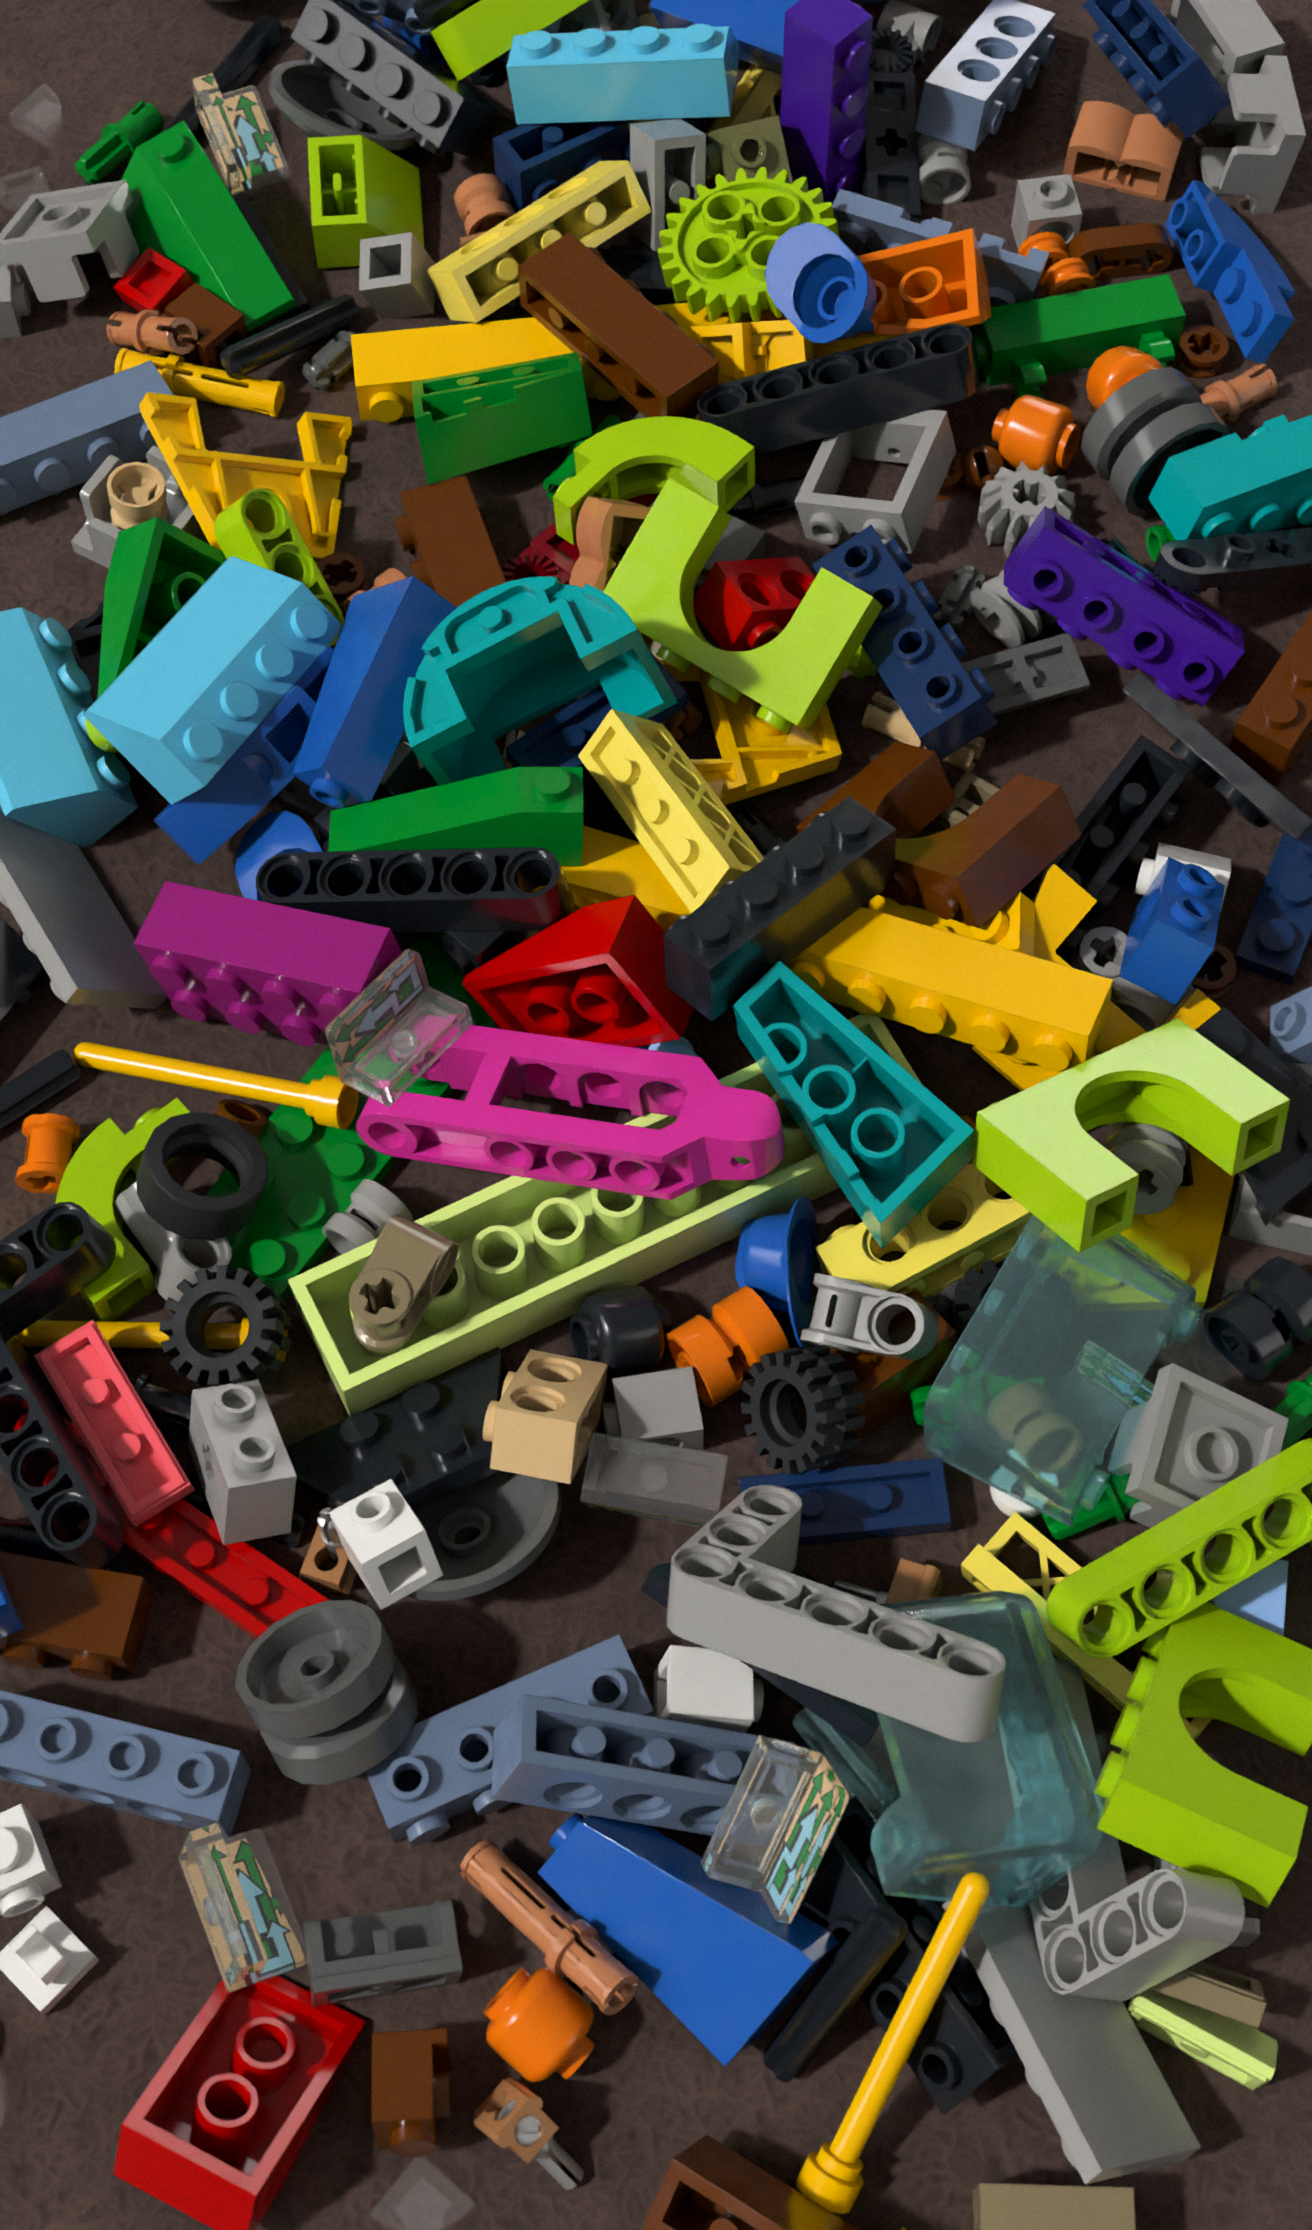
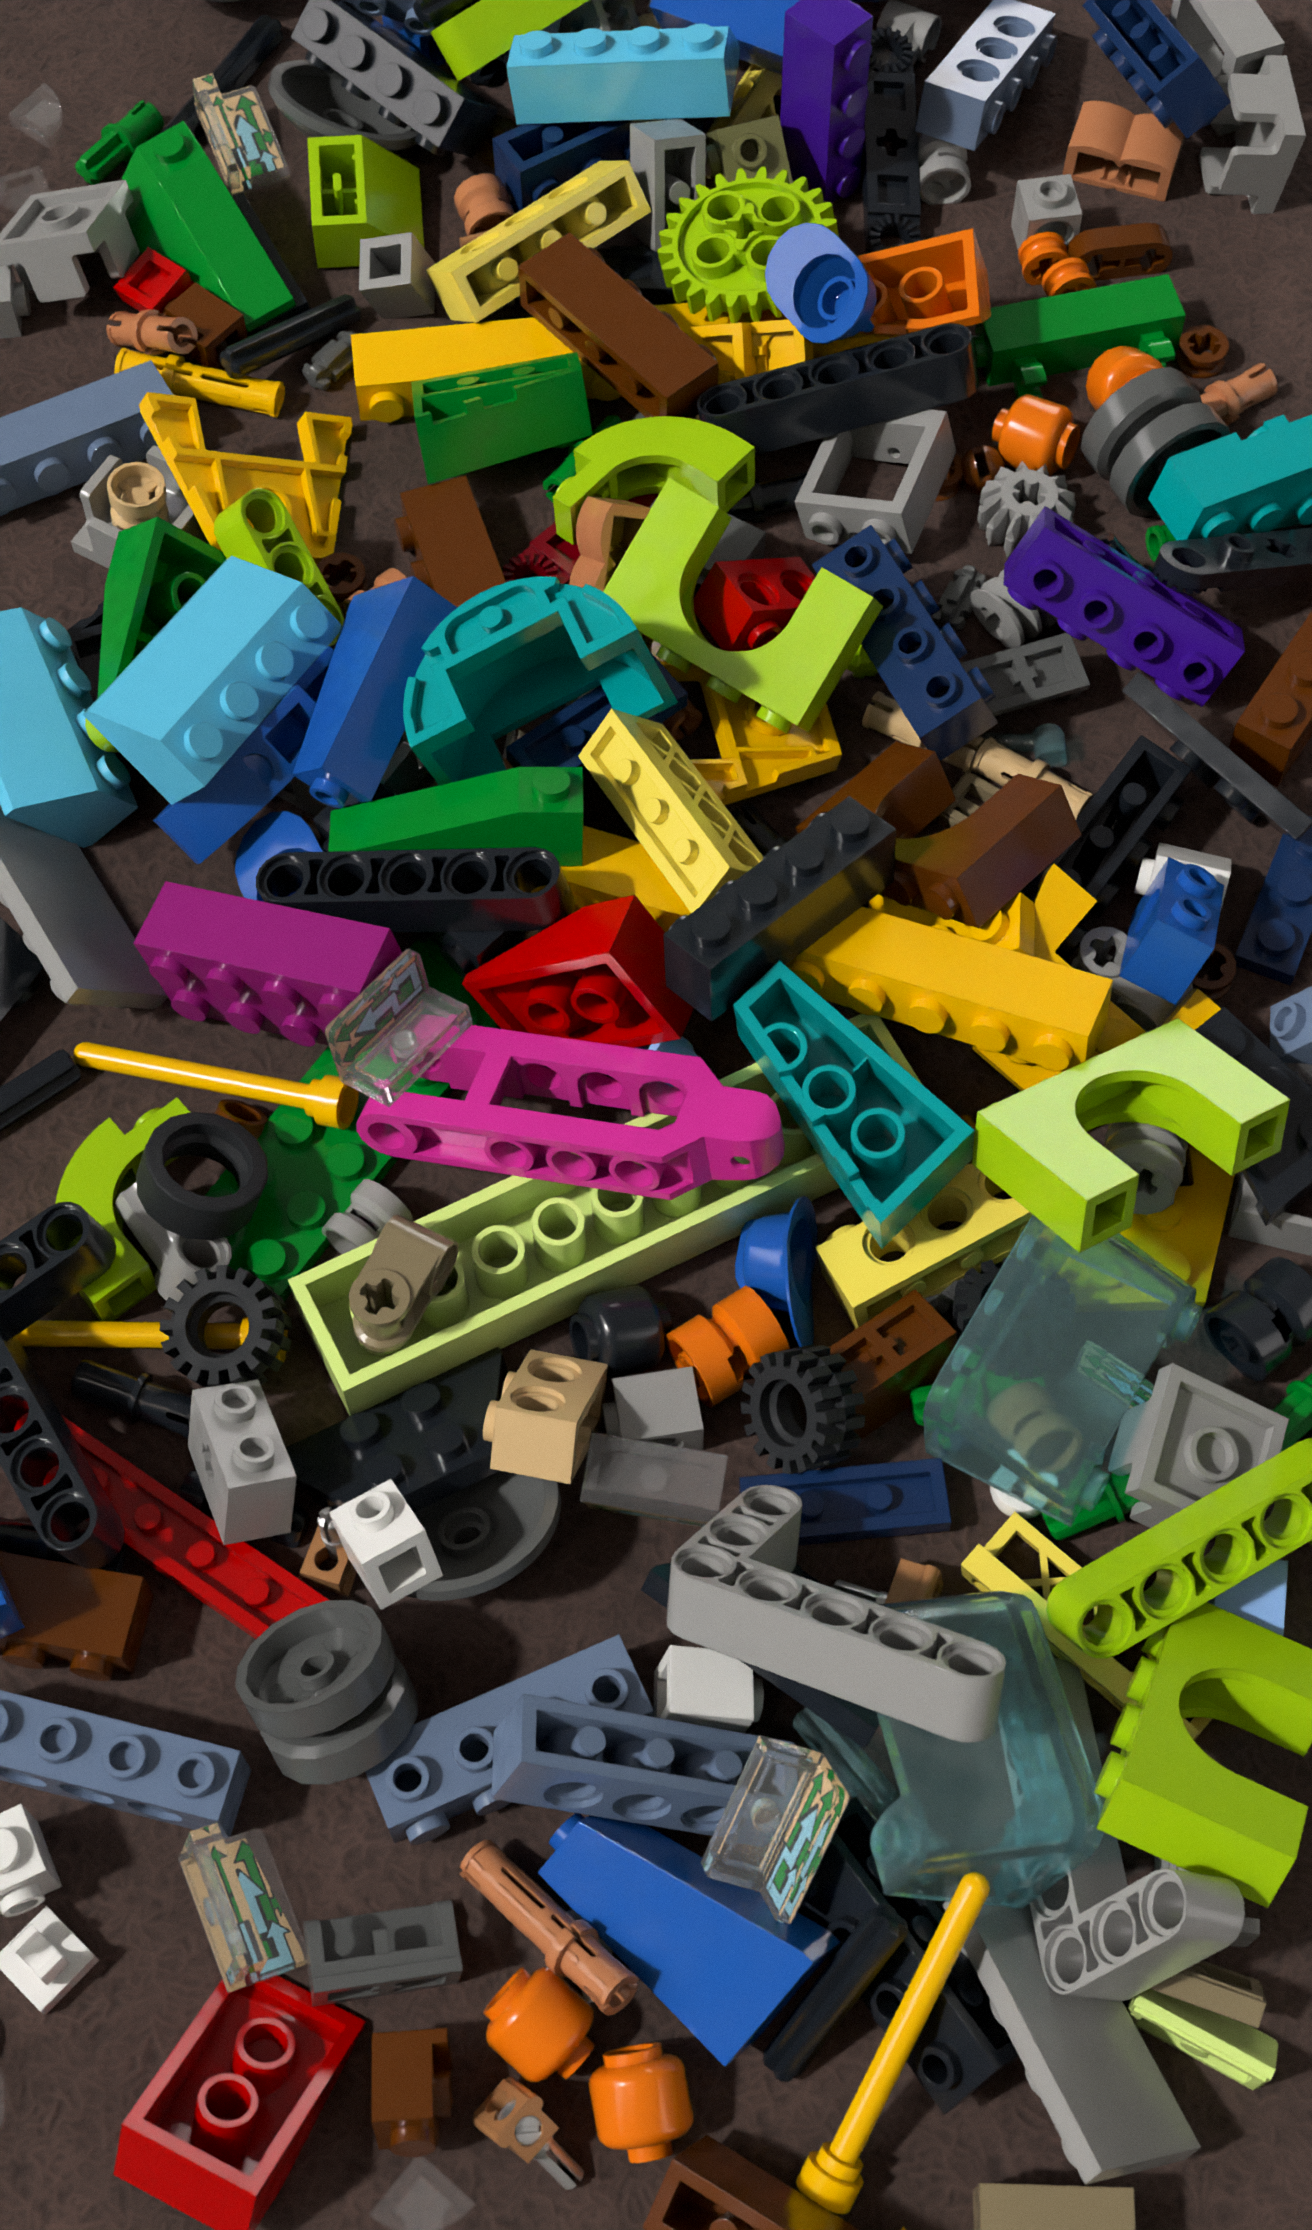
orange bush [15,1113,81,1193] -> none
coral tile [34,1320,195,1527] -> none
light grey piece [800,1273,939,1361] -> none
sand blue wing [832,189,1050,308] -> none
blue slope [1165,179,1295,364] -> none
none -> orange head [589,2042,693,2163]
none -> tan pin [971,737,1094,820]
none -> clear light blue hand [983,723,1067,768]

